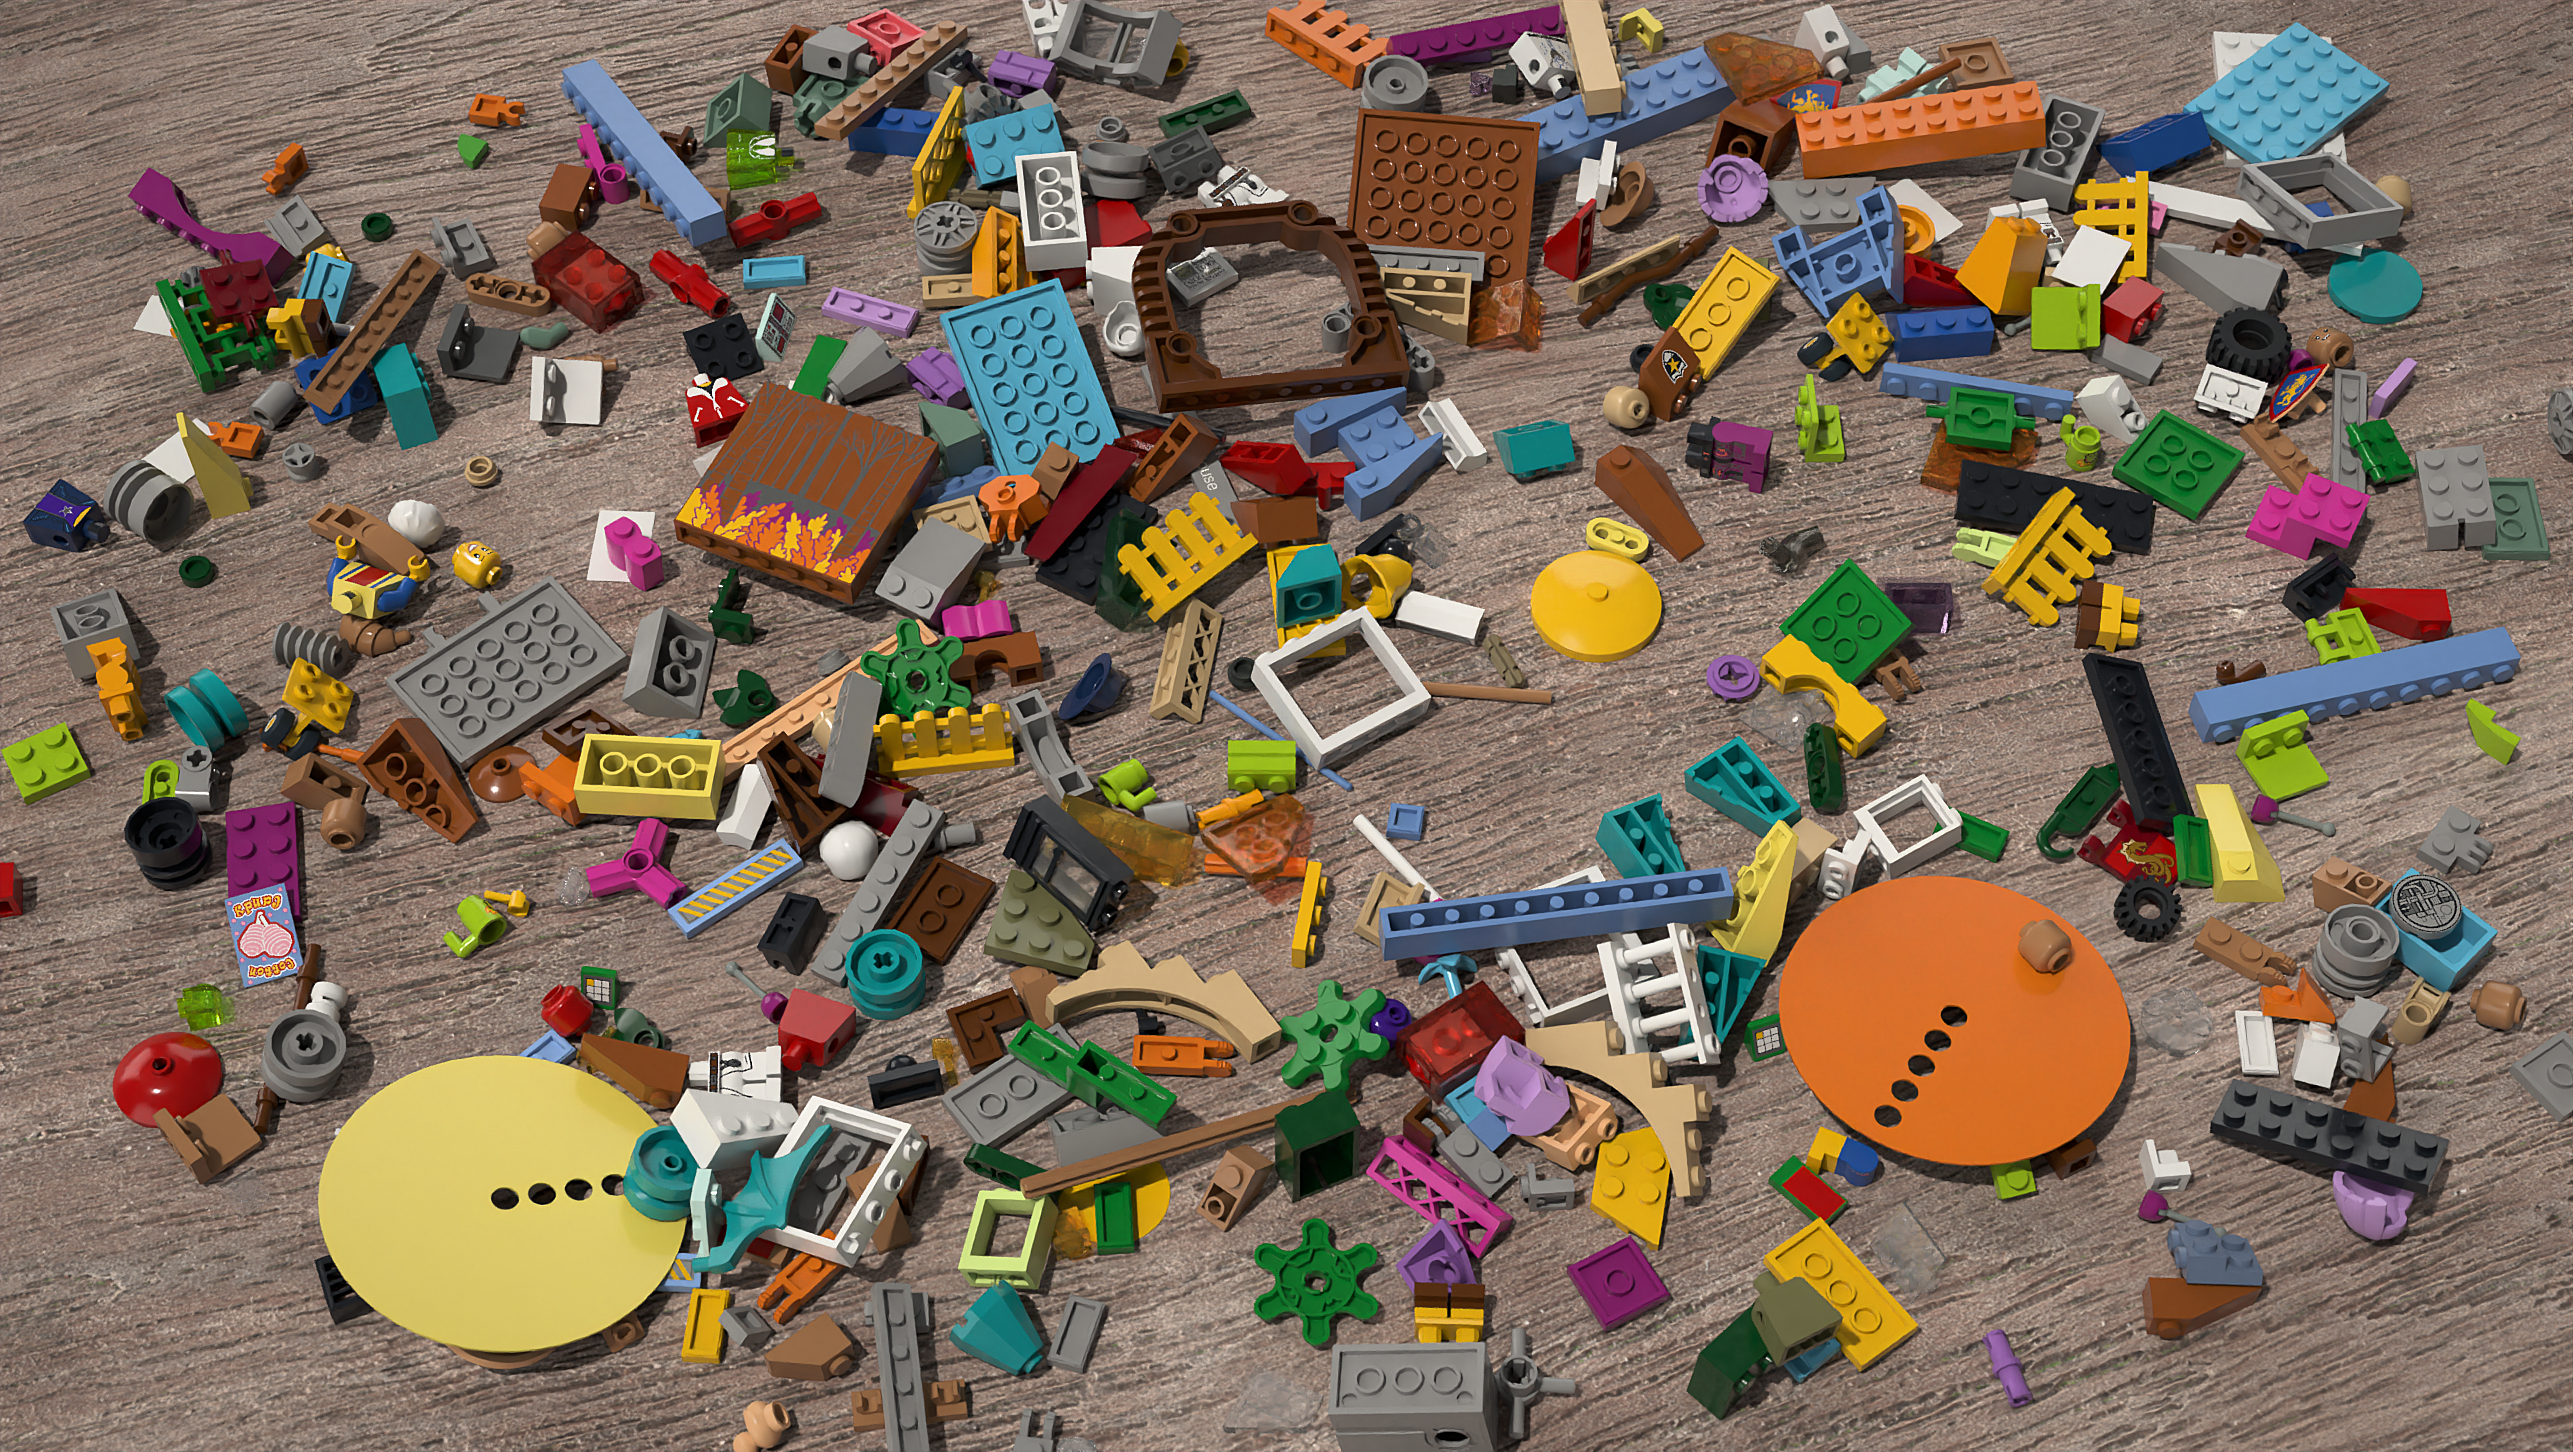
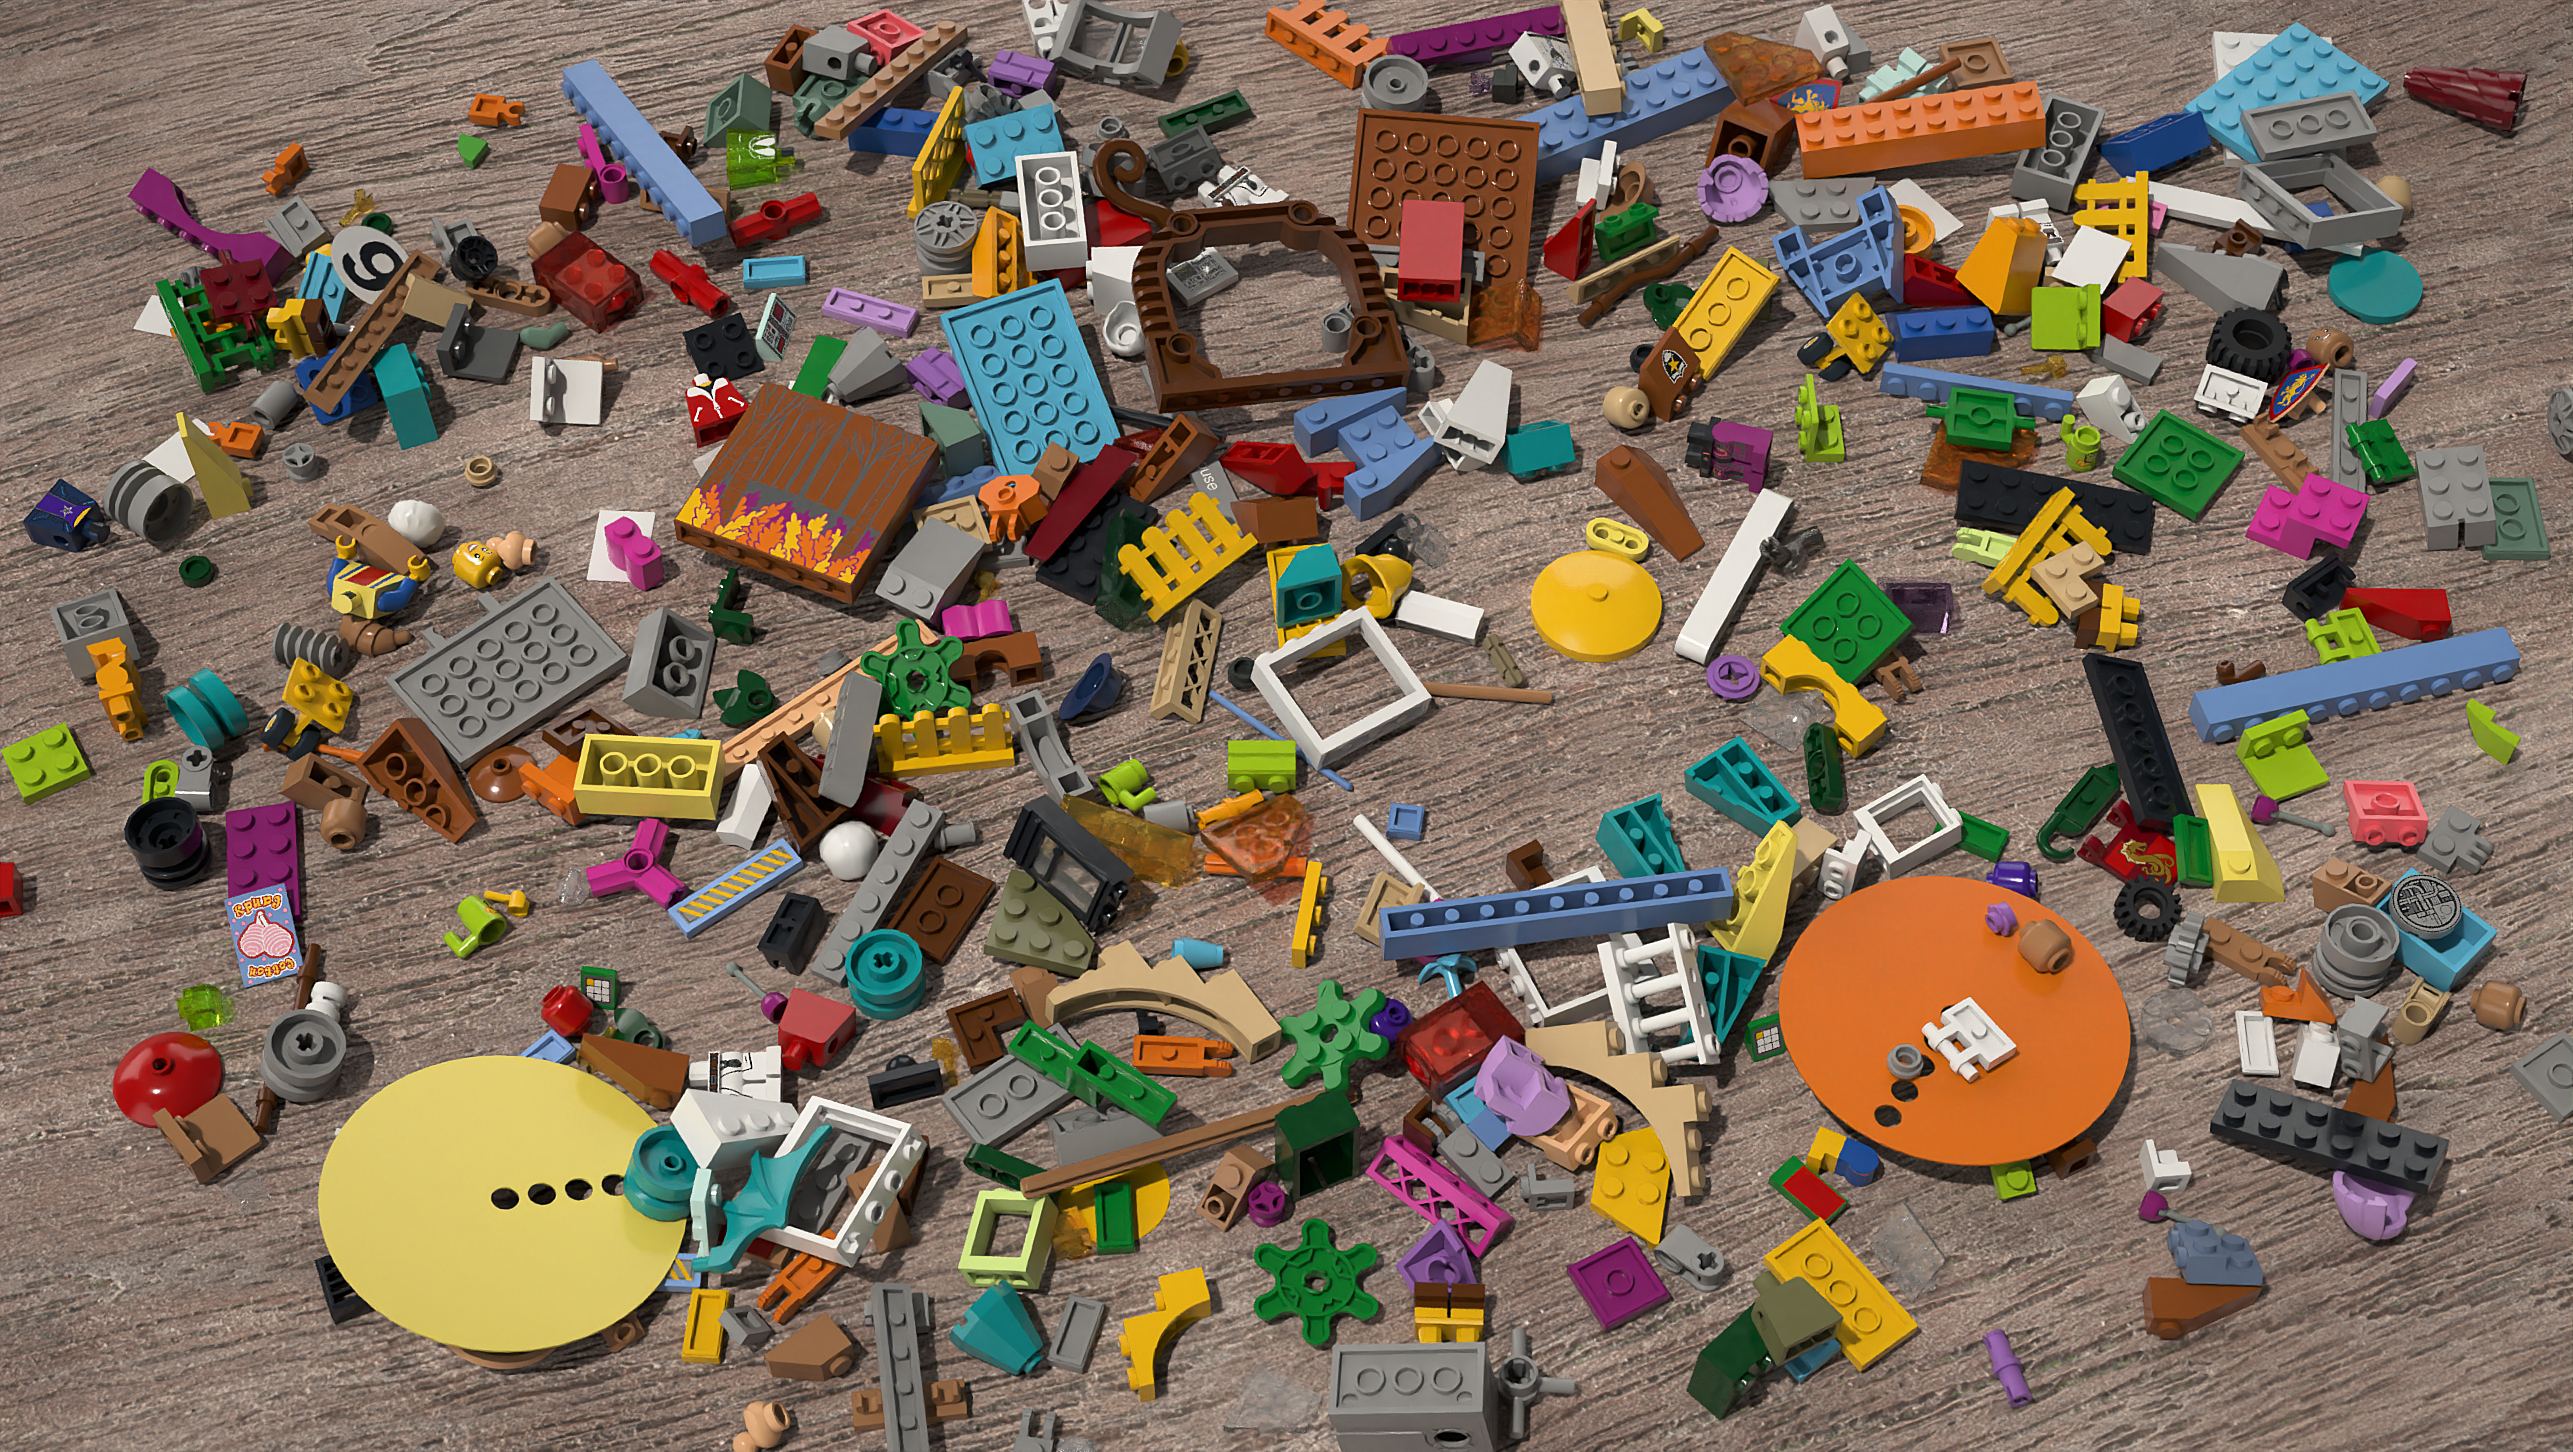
none -> white sticker [331,226,409,305]
none -> clear yellow hand [339,189,374,227]
none -> tan panel [402,272,474,327]
none -> black wheel [448,236,498,285]
none -> light nougat animal [486,531,538,570]
none -> reddish brown plant [1092,137,1175,229]
none -> yellow arch [1118,1267,1211,1403]
none -> medium azure cone [1171,936,1223,970]
none -> magenta wheel [1248,1182,1285,1228]
none -> brick [1397,200,1465,303]
none -> white slope [1433,359,1512,464]
none -> reddish brown panel [1505,839,1554,892]
none -> green bracket [1594,202,1659,262]
none -> light grey piece [1653,1223,1724,1293]
none -> white beam [1674,488,1794,665]
none -> light grey plate [1886,1044,1923,1079]
none -> white plate [1921,997,2017,1082]
none -> medium lavender plate [1985,902,2017,936]
none -> dark purple head [1986,861,2038,899]
none -> clear yellow hand [2020,354,2067,379]
none -> tan plate [2030,540,2105,619]
none -> light grey gear [2163,911,2210,989]
none -> light grey plate [2240,90,2378,162]
none -> coral plate [2342,780,2429,846]
none -> dark red cone [2403,66,2527,132]

